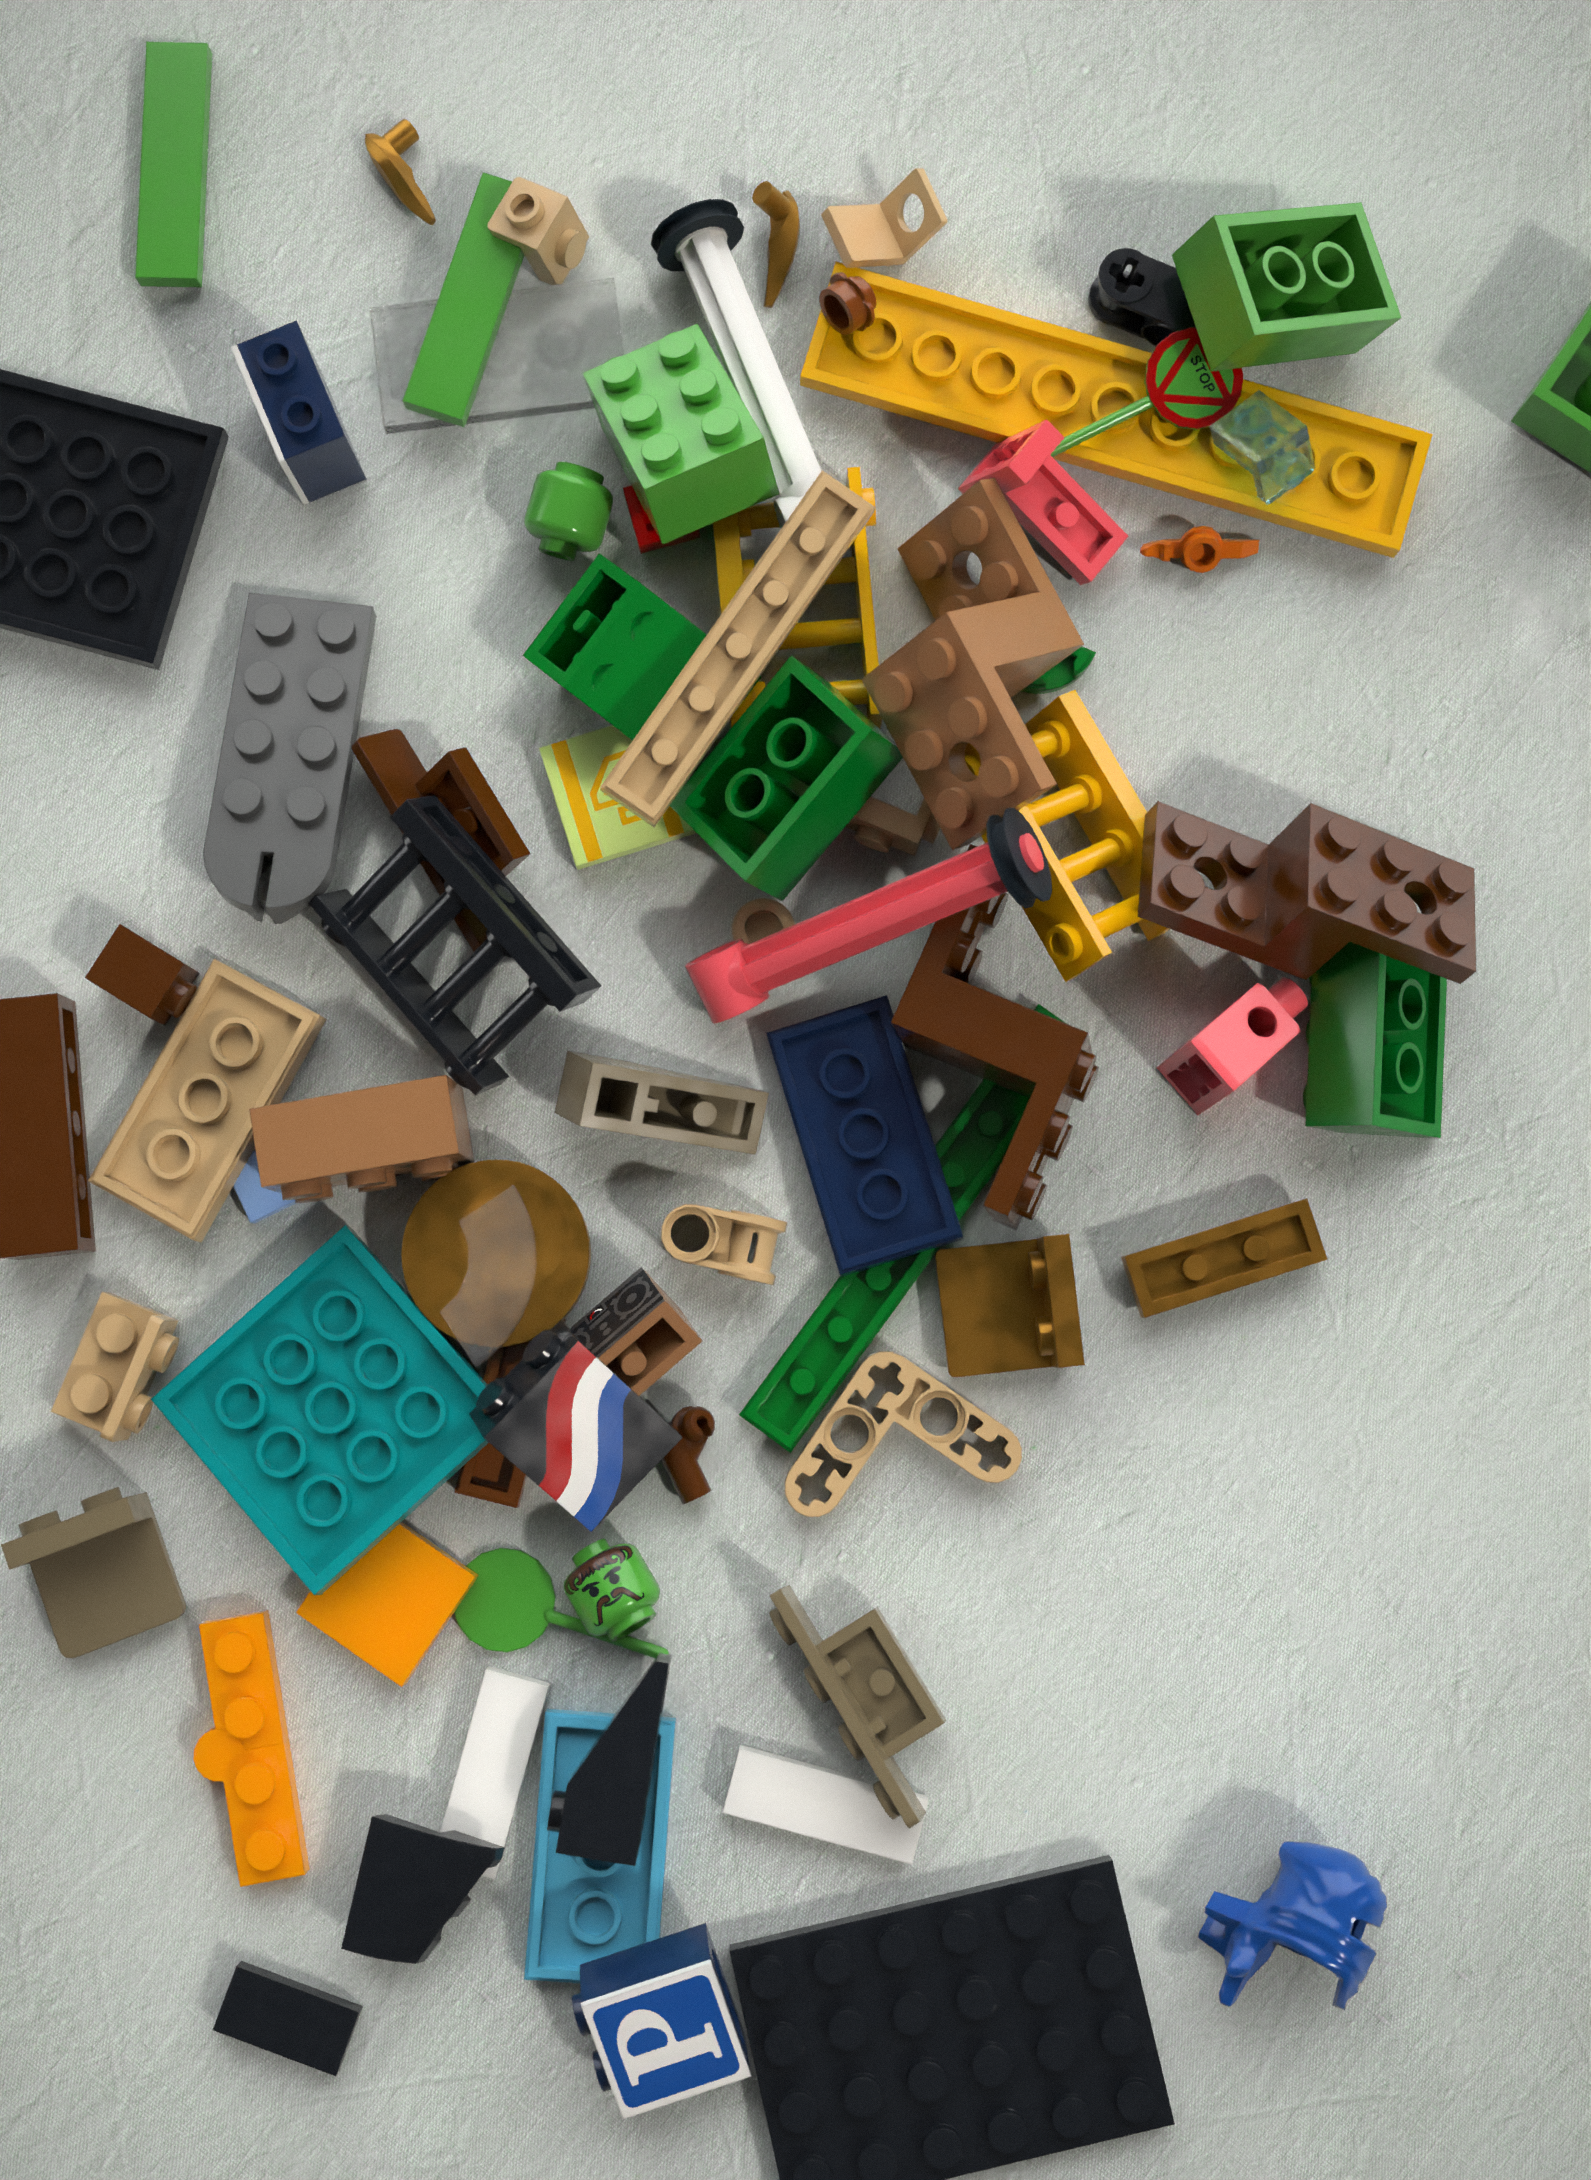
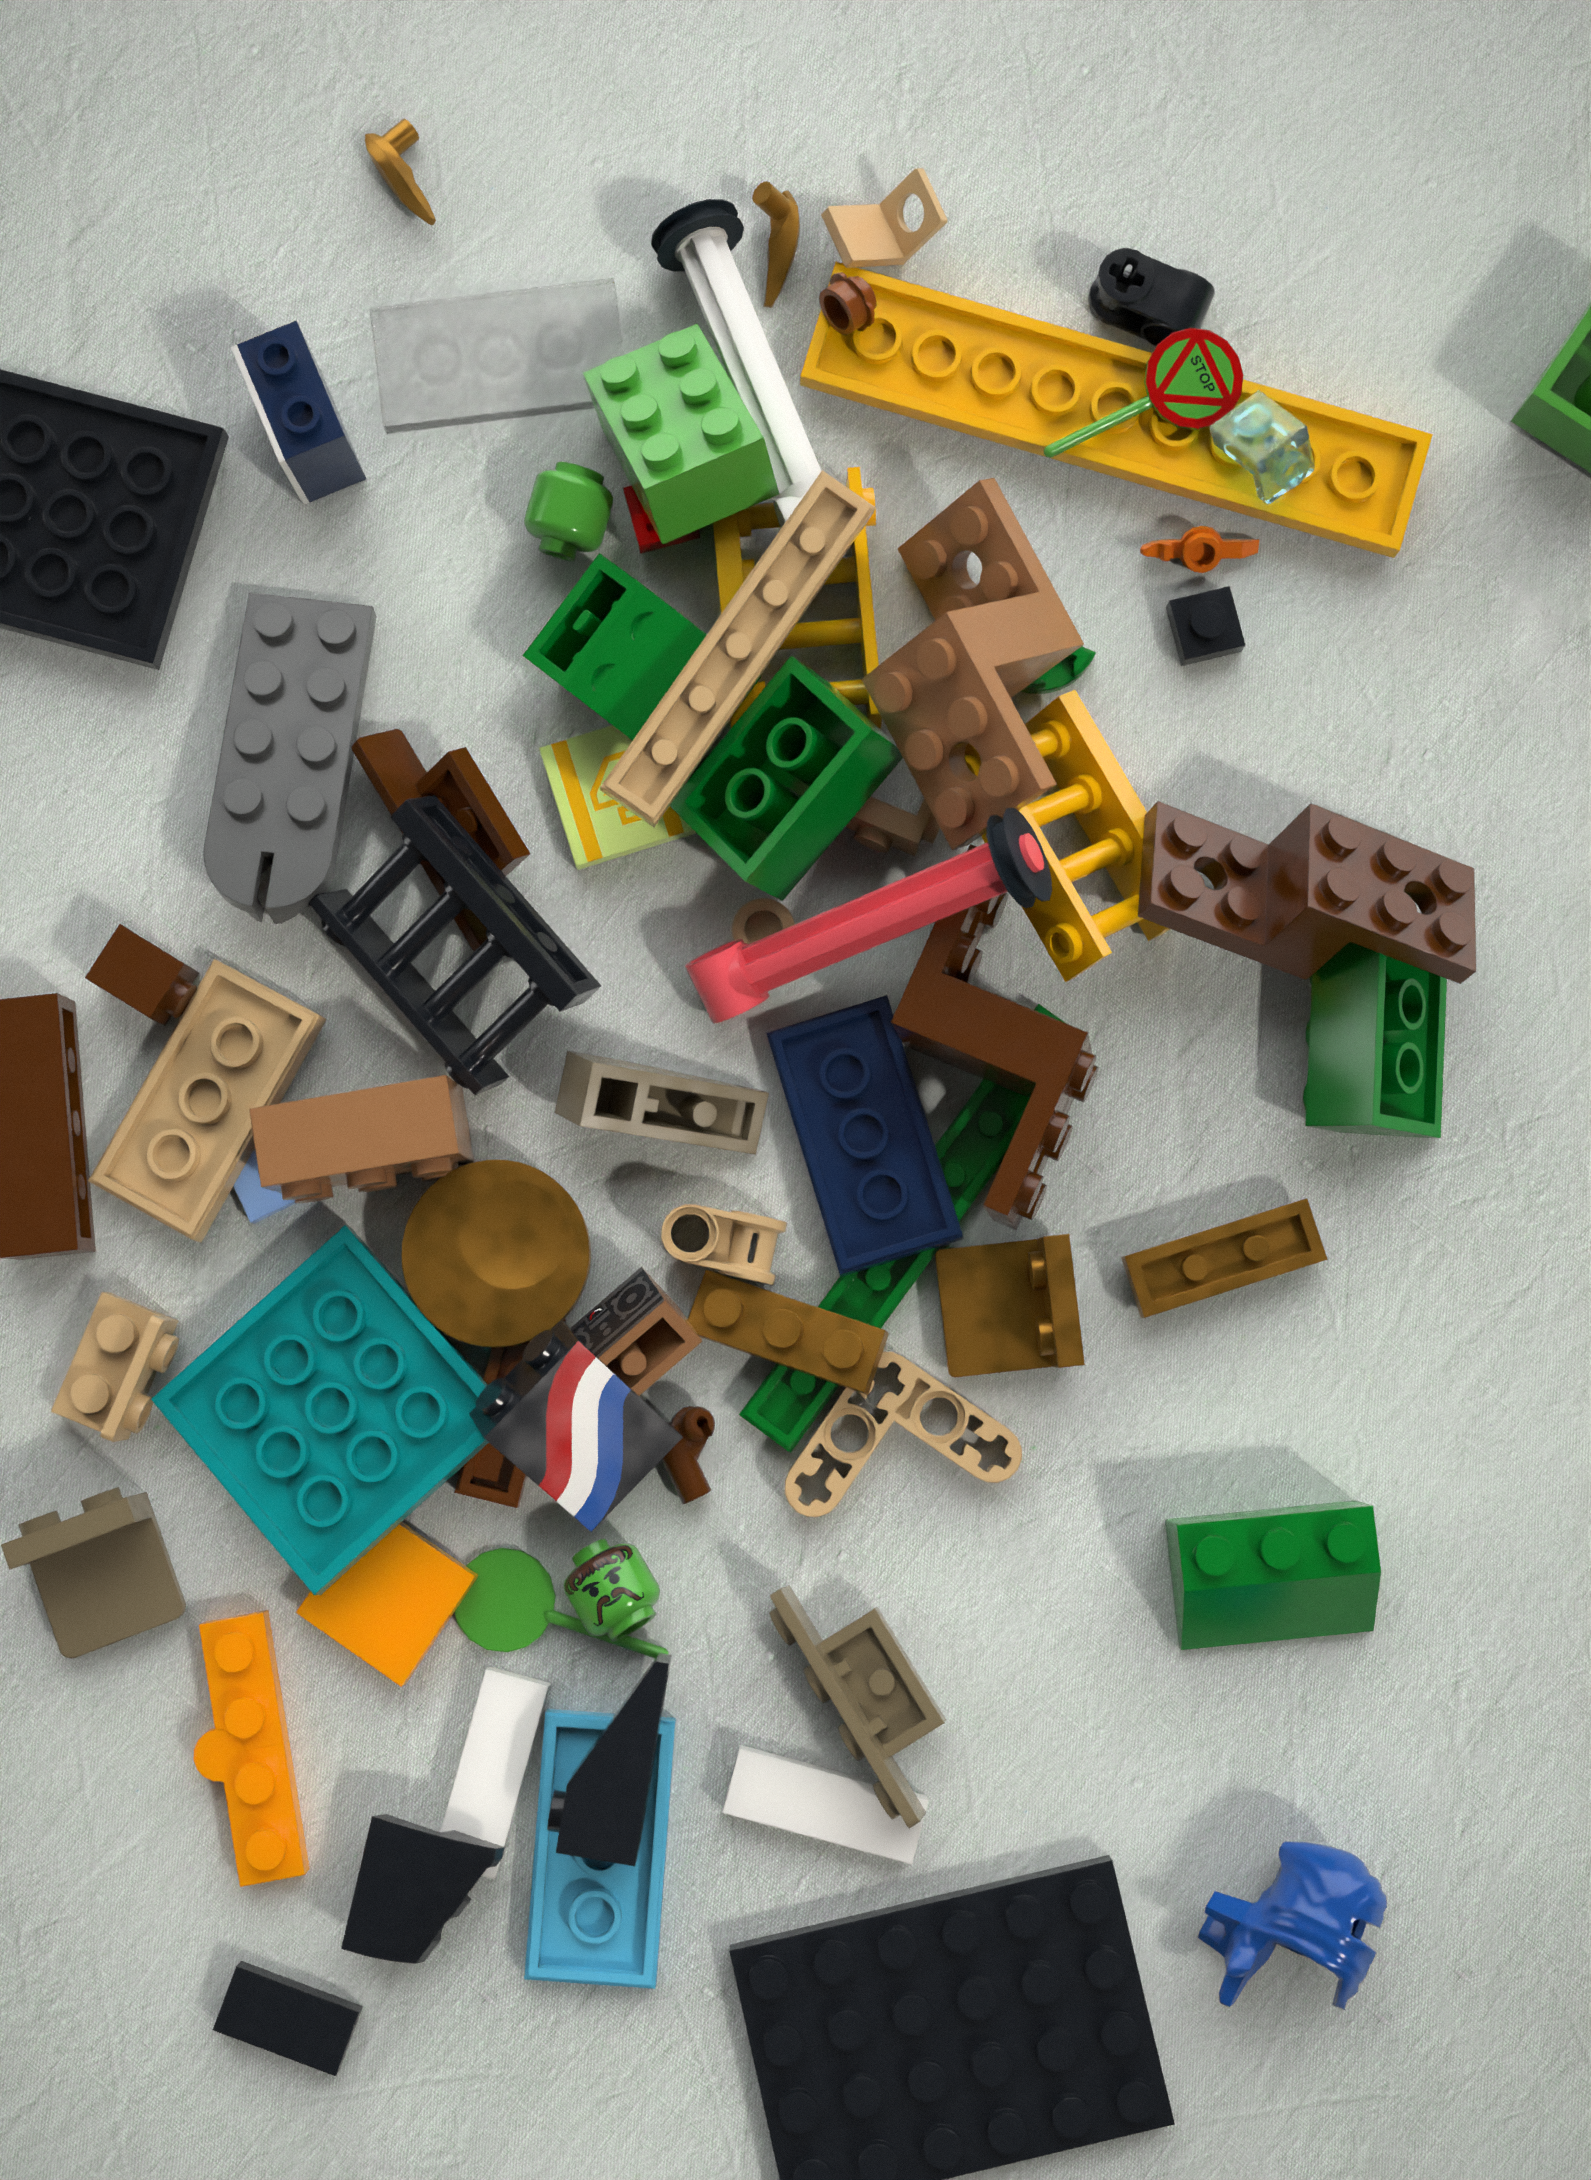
bright green tile [135,42,212,288] -> none
bright green tile [403,172,524,428] -> none
clear tile [440,1185,537,1367] -> none
tan bracket [488,177,589,289] -> none
piece [572,1923,751,2119] -> none
coral bracket [958,419,1128,585] -> none
coral torso [1157,977,1308,1115] -> none
bright green brick [1172,202,1402,372] -> none
none -> pearl gold plate [688,1270,889,1395]
none -> green slope [1165,1500,1381,1650]
none -> black plate [1166,586,1245,666]

